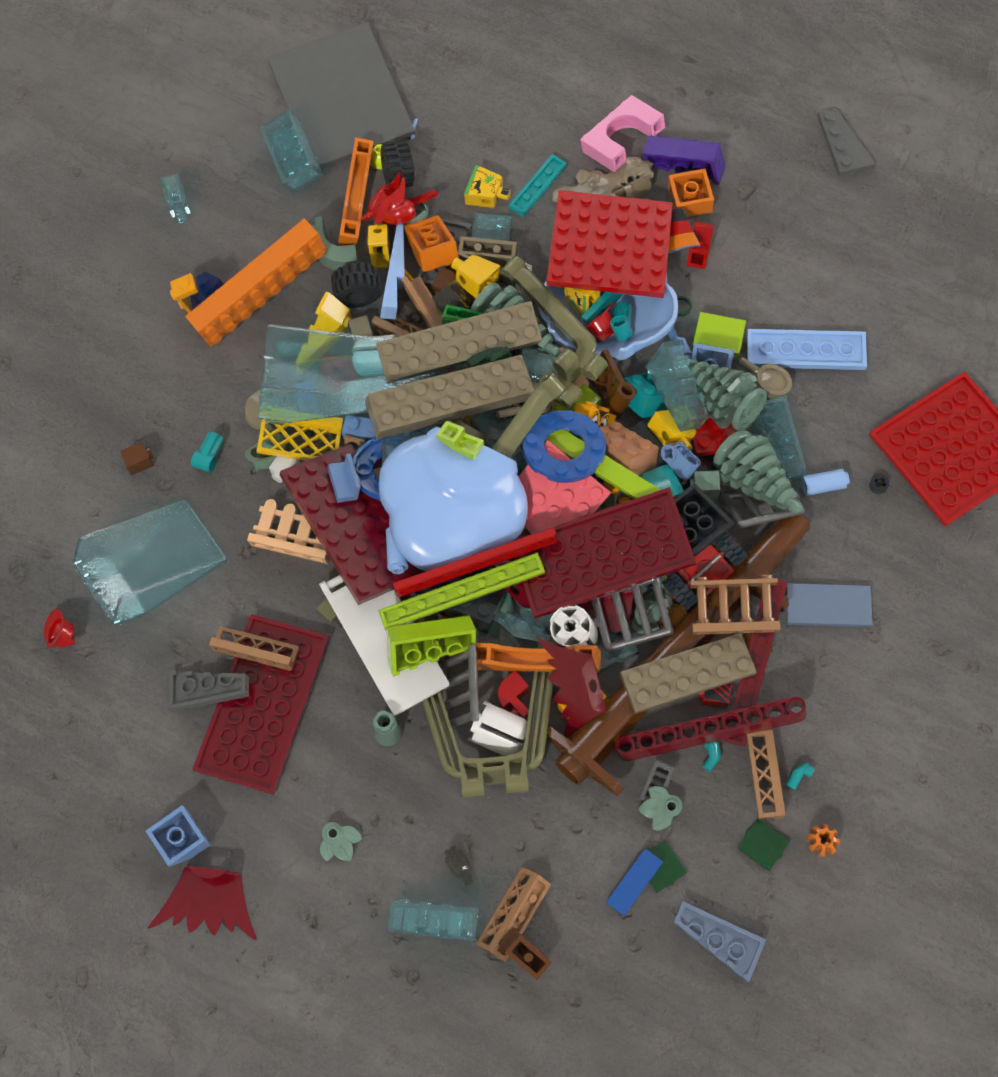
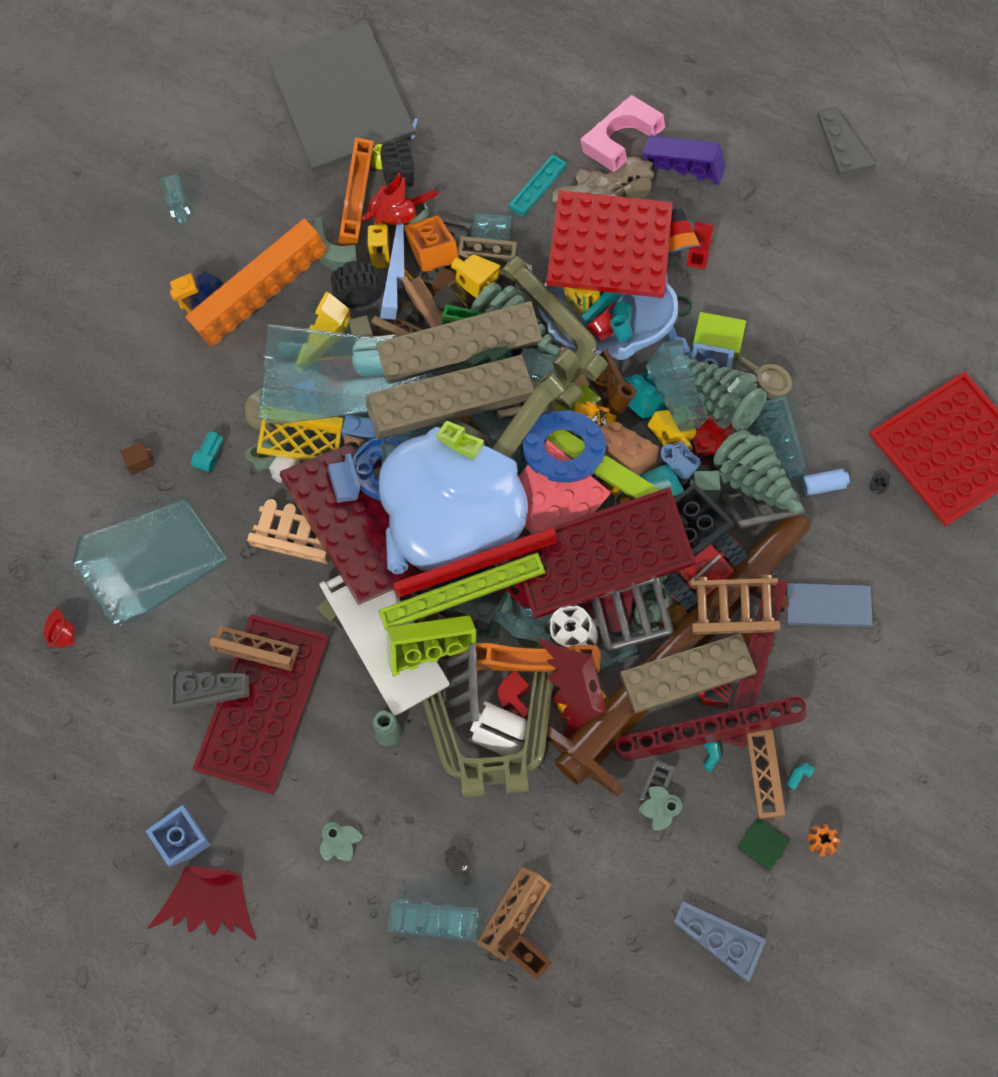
clear light blue brick [259,109,324,194] -> none
yellow torso [464,165,511,208] -> none
blue tile [606,848,663,917] -> none
dark green piece [635,841,687,893] -> none
orange brick [667,169,714,217] -> none
light blue plate [747,329,867,370] -> none

